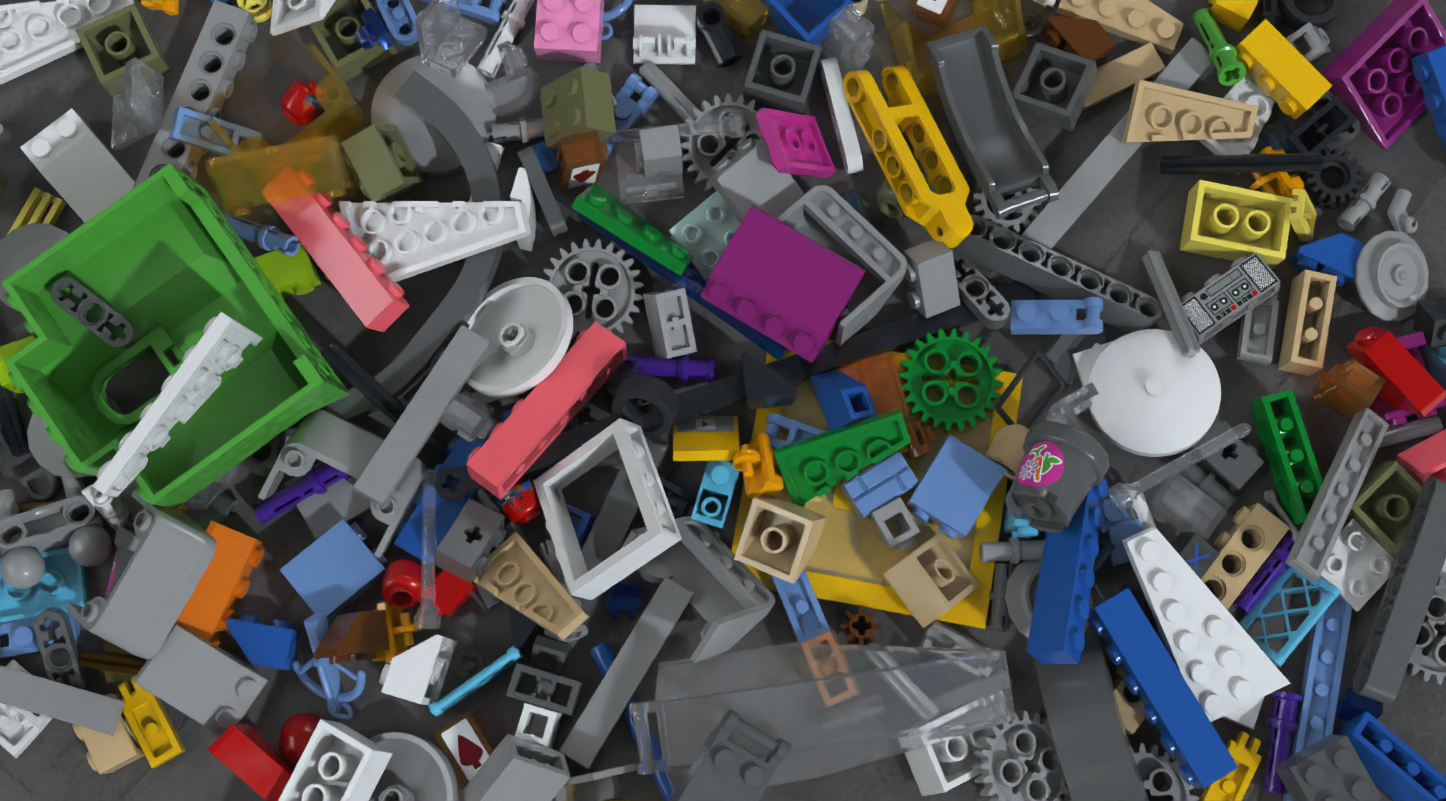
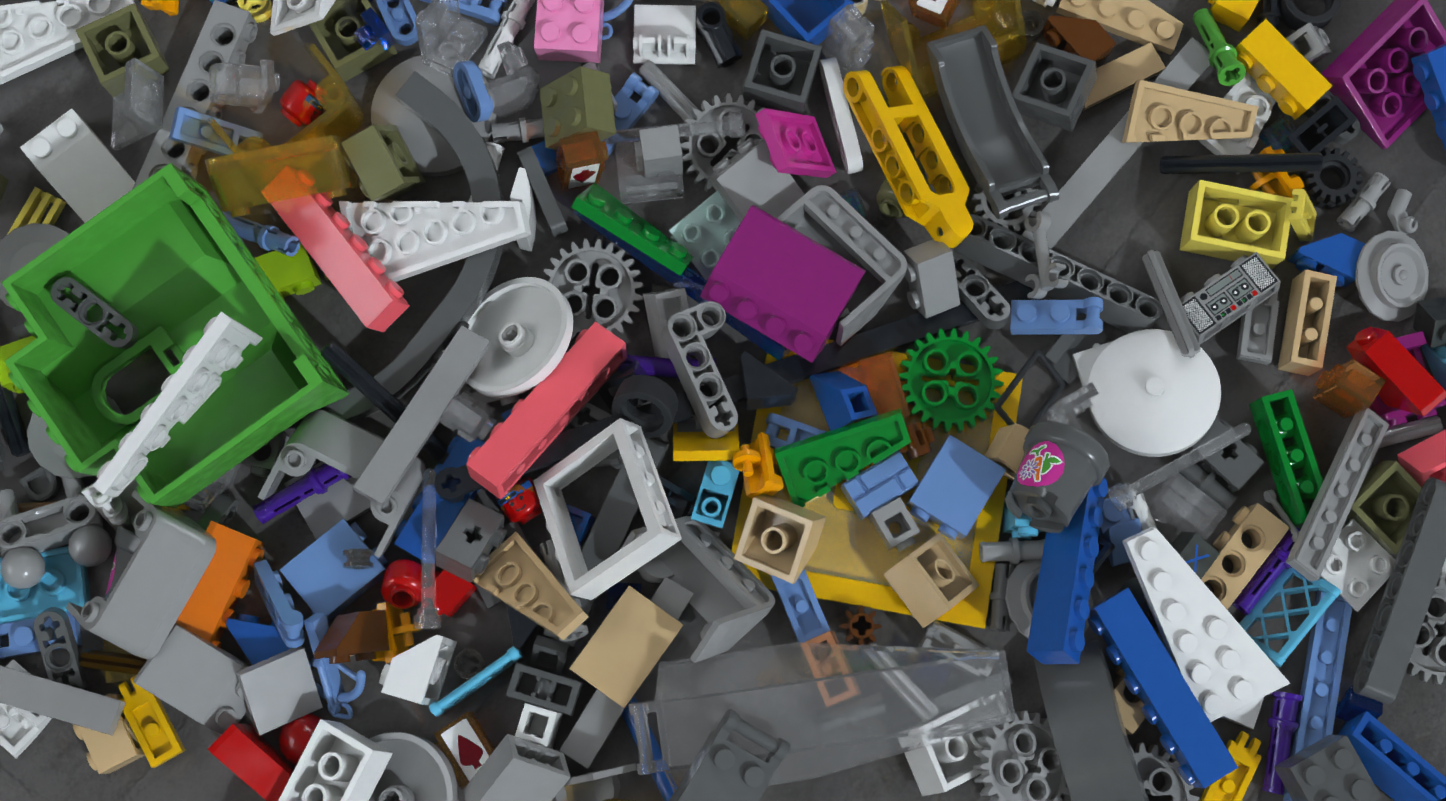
none -> clear pin [209,59,280,114]
none -> light grey tile [236,646,323,736]
none -> medium blue plate [253,559,305,648]
none -> clear smoke bush [343,549,374,569]
none -> medium blue plate [453,61,494,122]
none -> tan tile [569,586,684,709]
none -> light grey beam [661,301,738,439]
none -> light grey bar [1025,211,1068,299]

